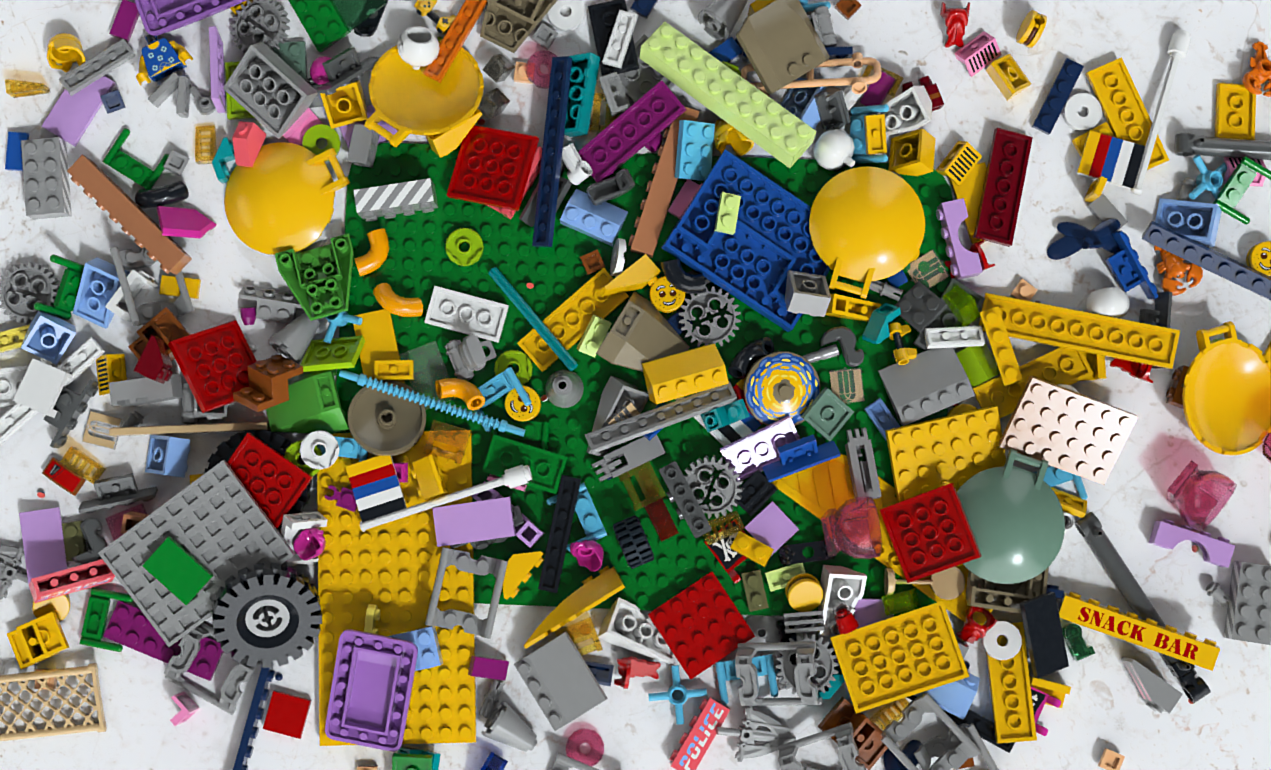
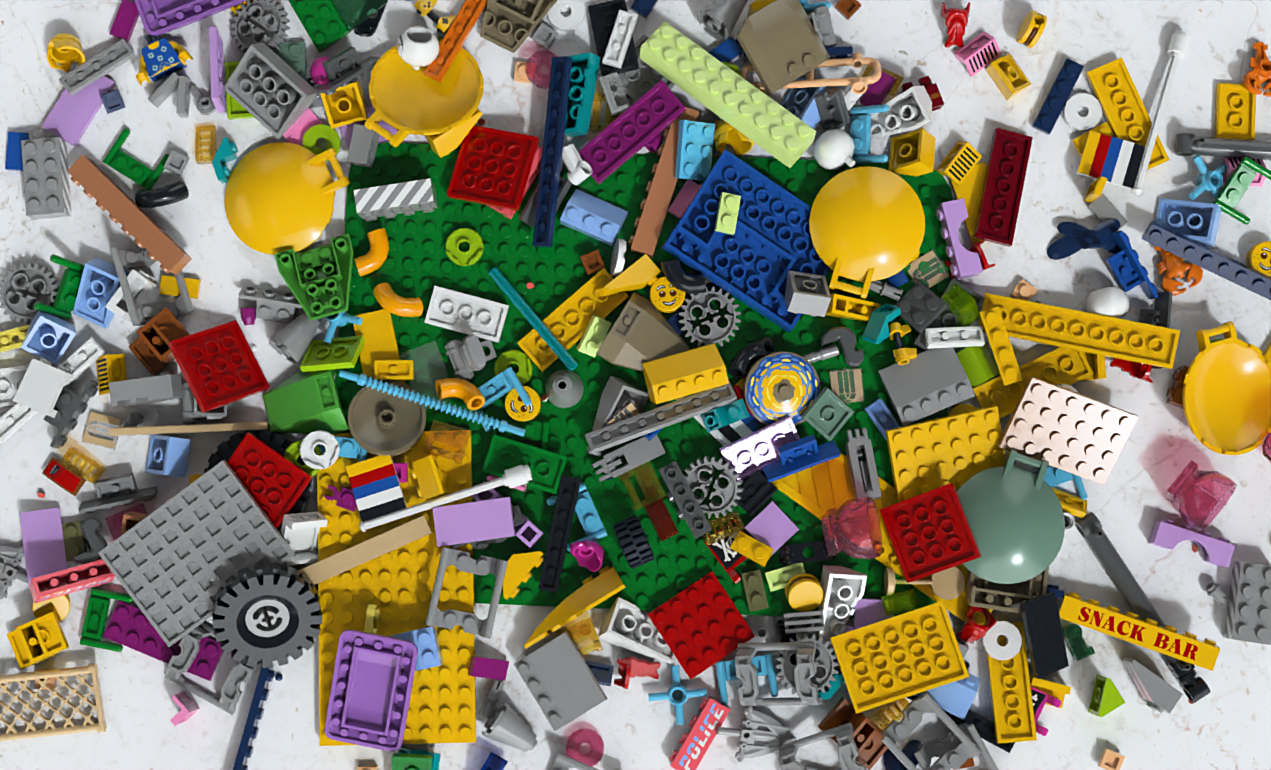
clear yellow slope [5,79,50,98] -> none
dark red slope [133,335,173,384] -> none
green tile [142,536,214,605] -> none
dark pink tile [157,206,217,238] -> none
coral slope [232,121,267,167] -> none
dark orange bracket [233,354,303,412] -> none
red tile [263,690,312,739] -> none
dark pink hair [293,528,326,560] -> none
clear smoke brick [478,88,510,120] -> none
clear smoke brick [482,54,516,83] -> none
dark grey animal [586,168,635,206] -> none
red hat [835,609,859,634] -> none
yellow plate [864,114,887,154] -> none
light grey pin [1176,178,1196,201] -> none
none -> tan tile [297,515,432,585]
none -> lime slope [1088,674,1126,717]

